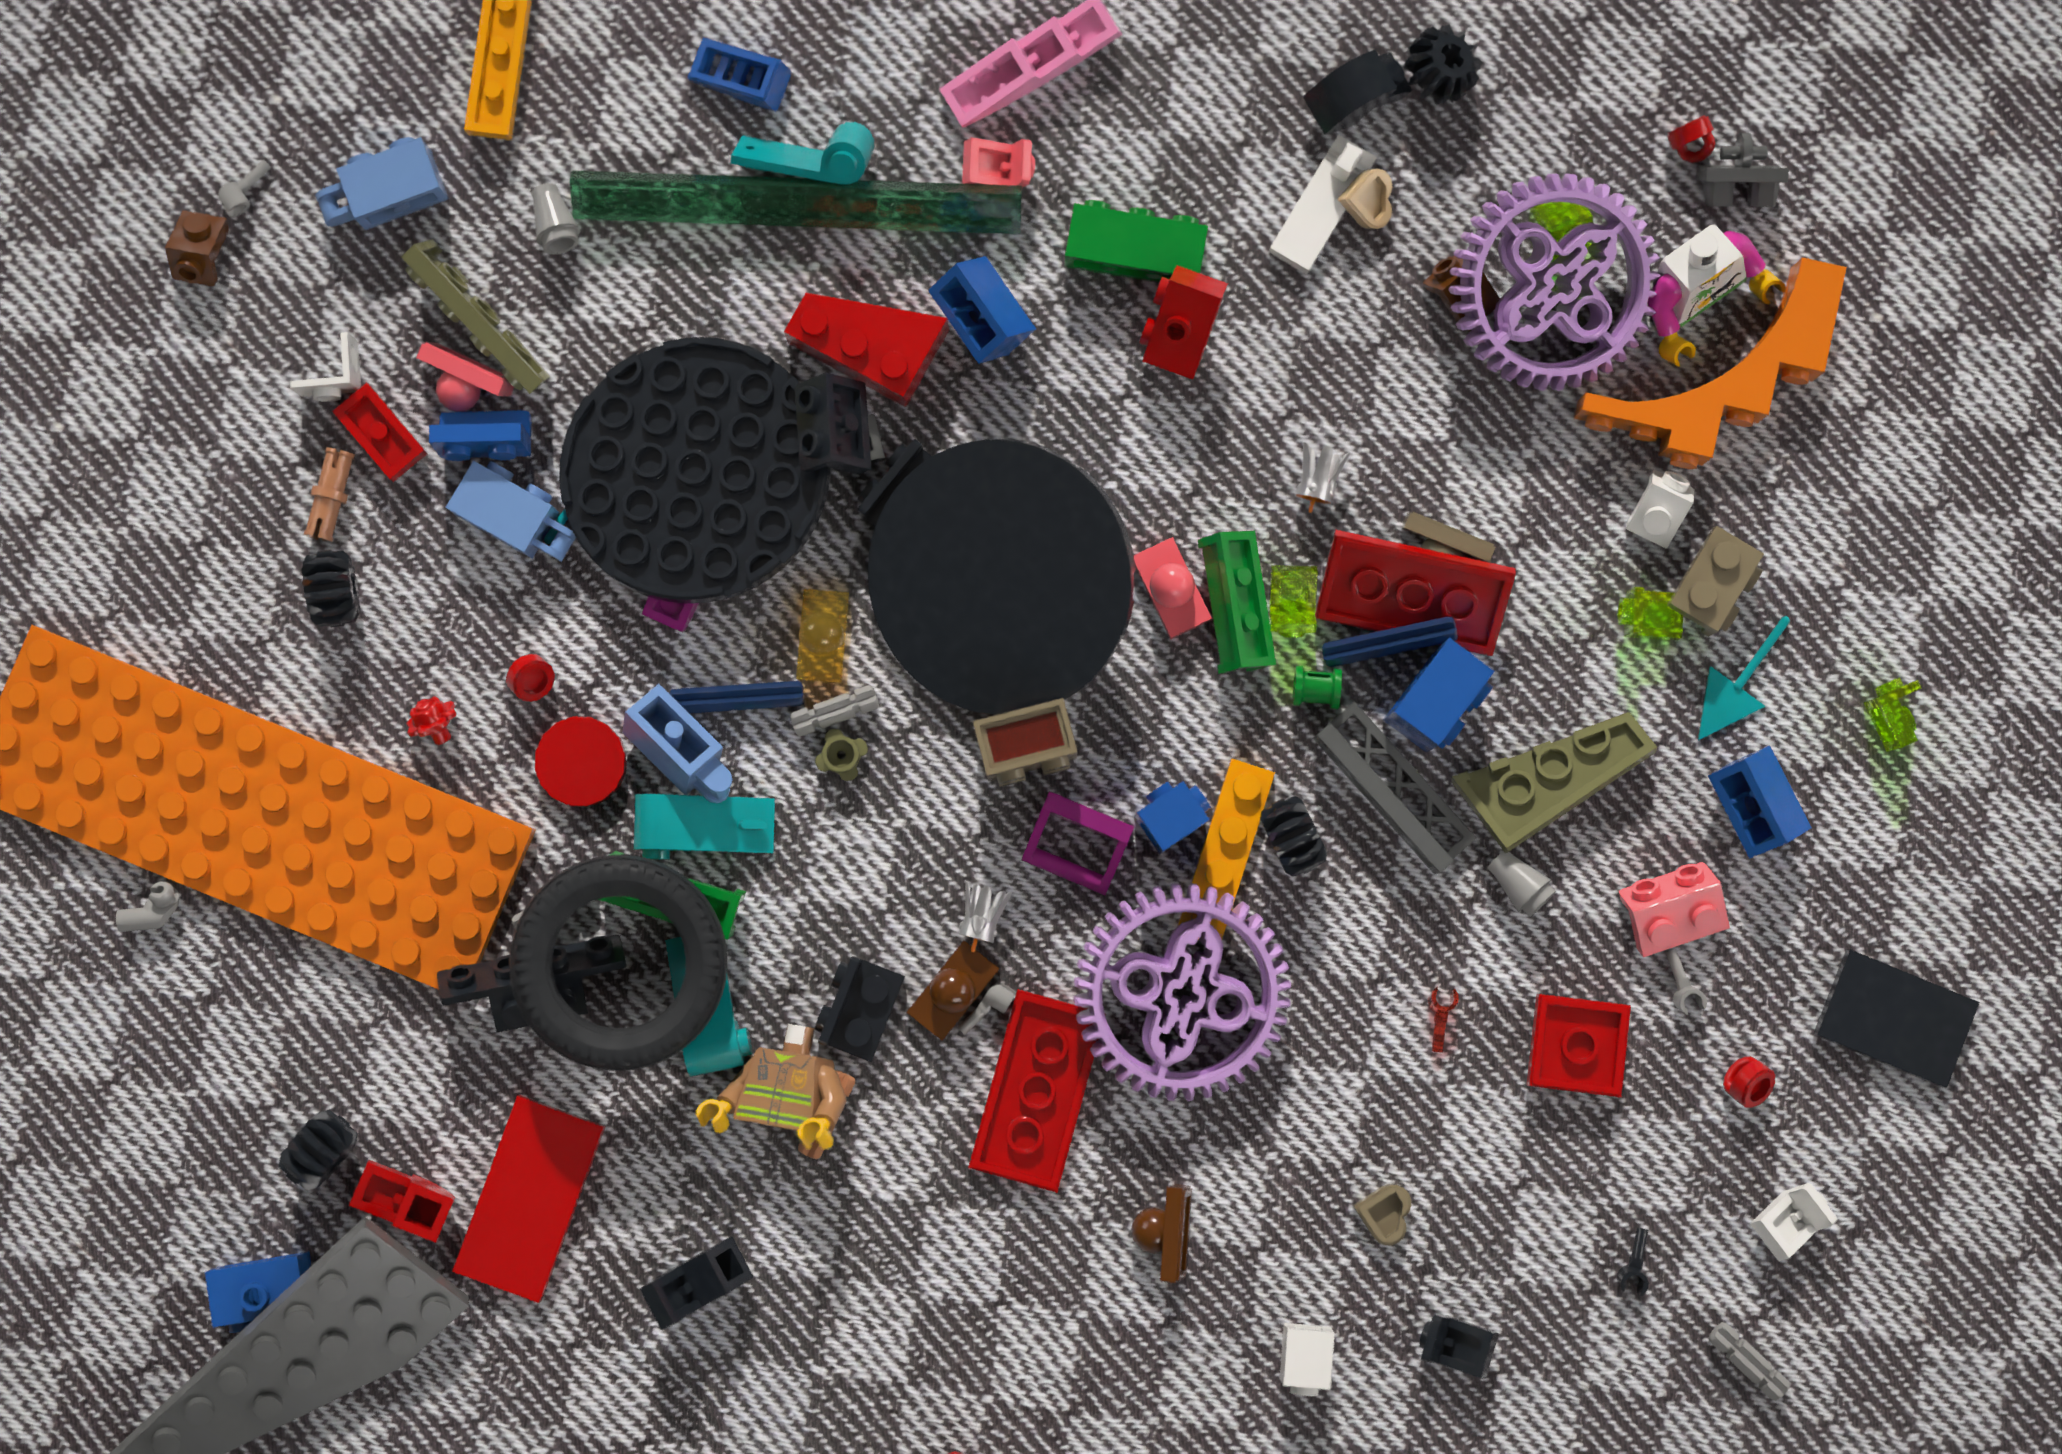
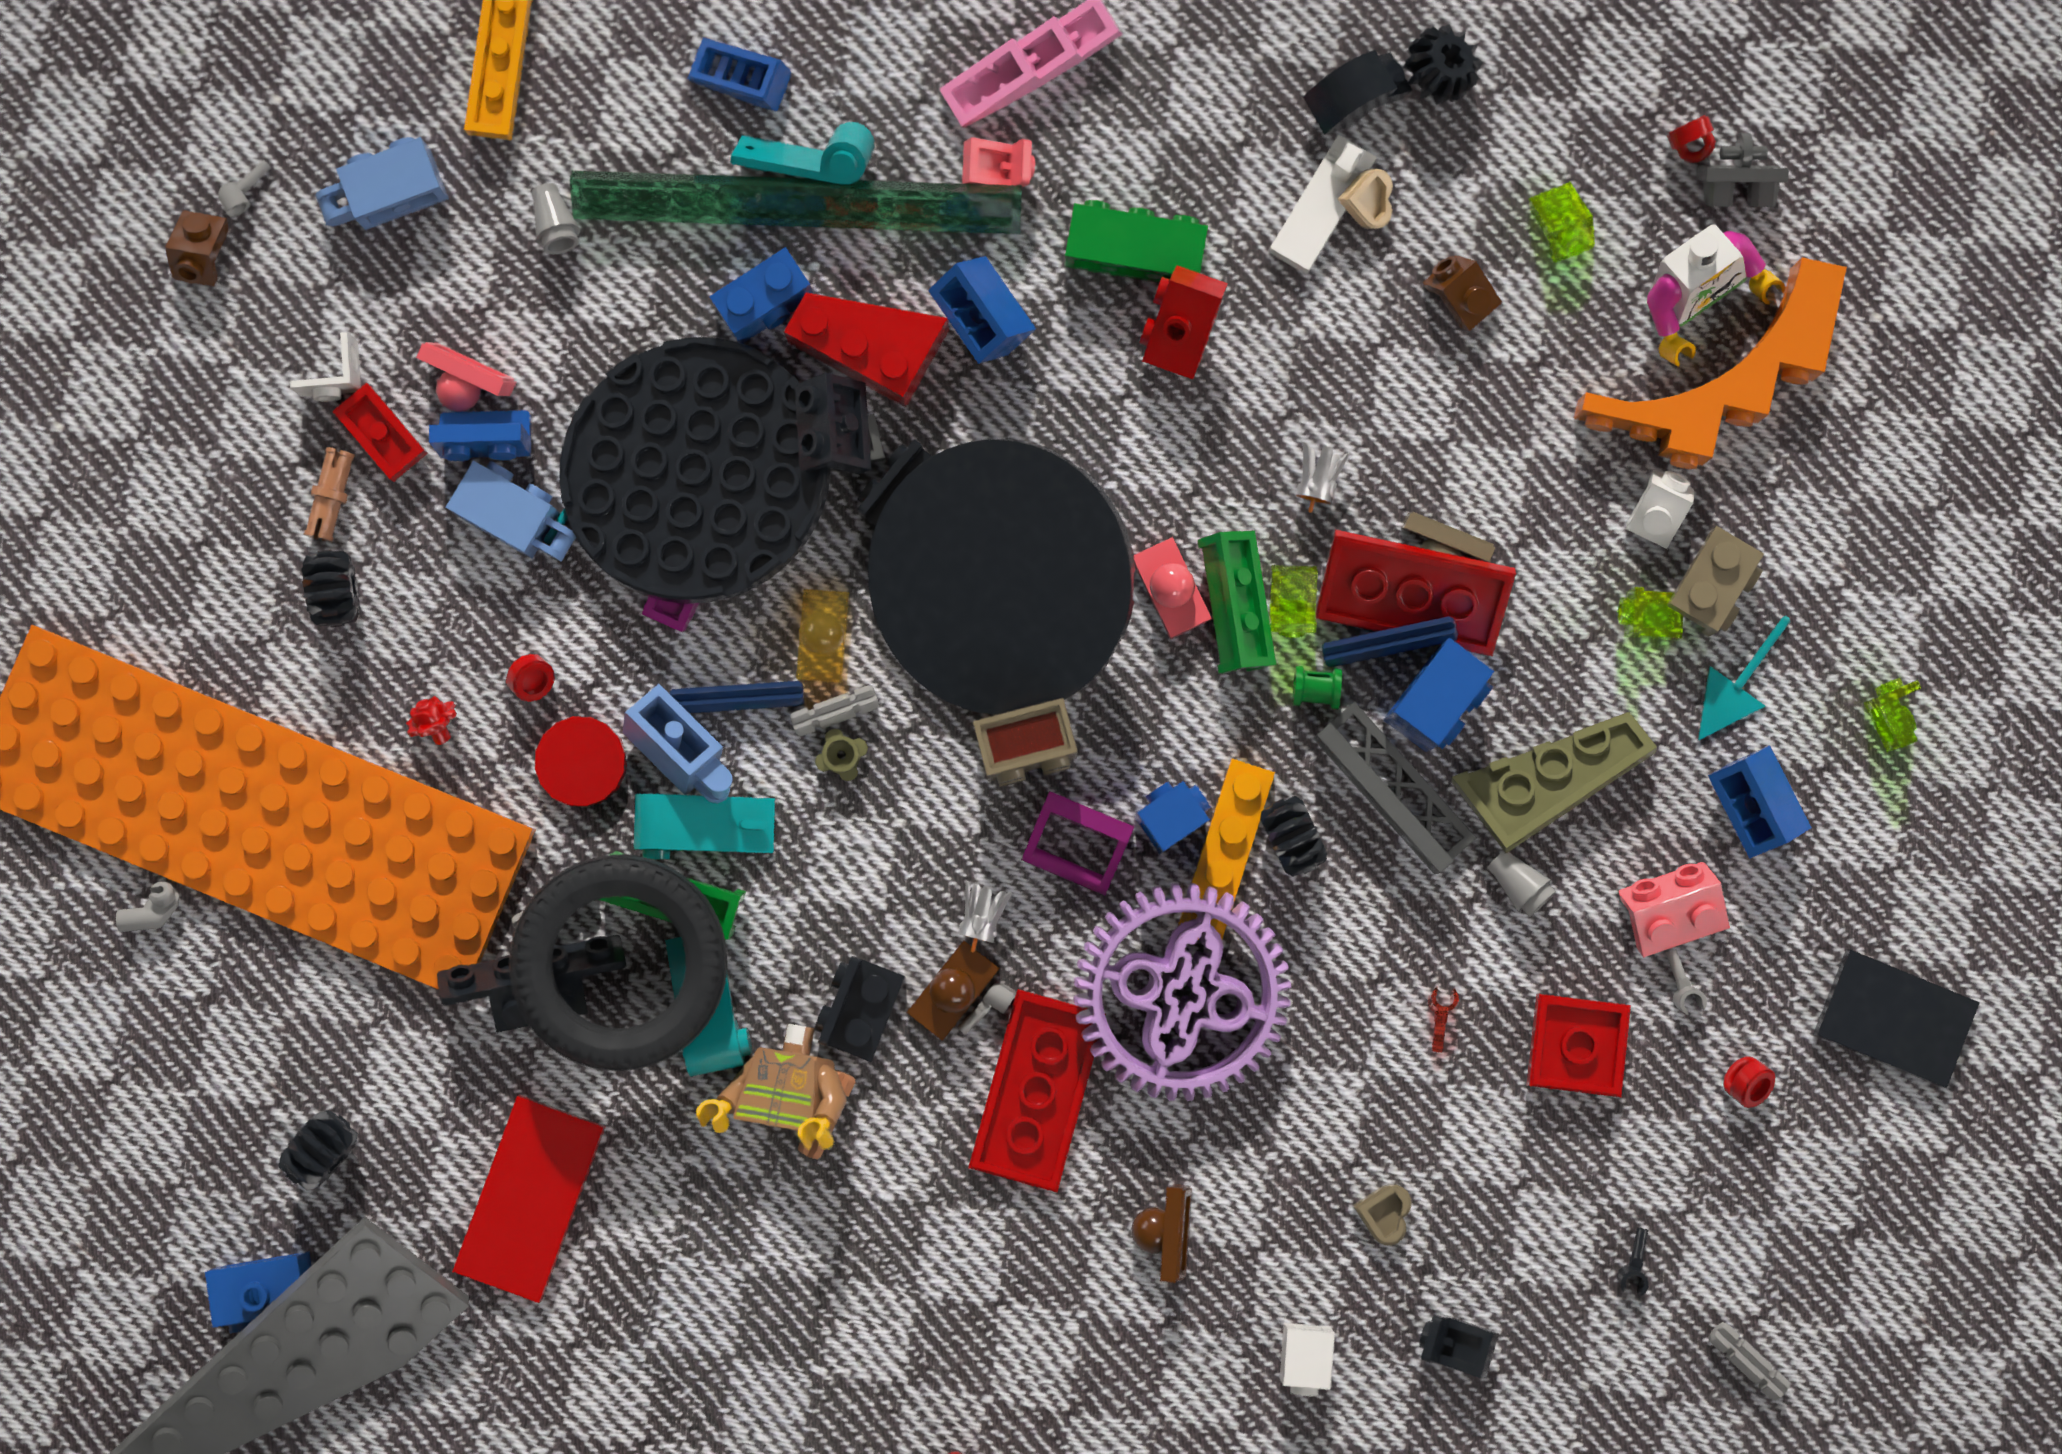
red brick [349,1160,455,1243] -> none
olive wing [401,239,550,394] -> none
black brick [640,1236,754,1331] -> none
lavender gear [1448,173,1661,391] -> none
white bracket [1750,1183,1837,1261] -> none
none -> blue brick [709,247,814,344]

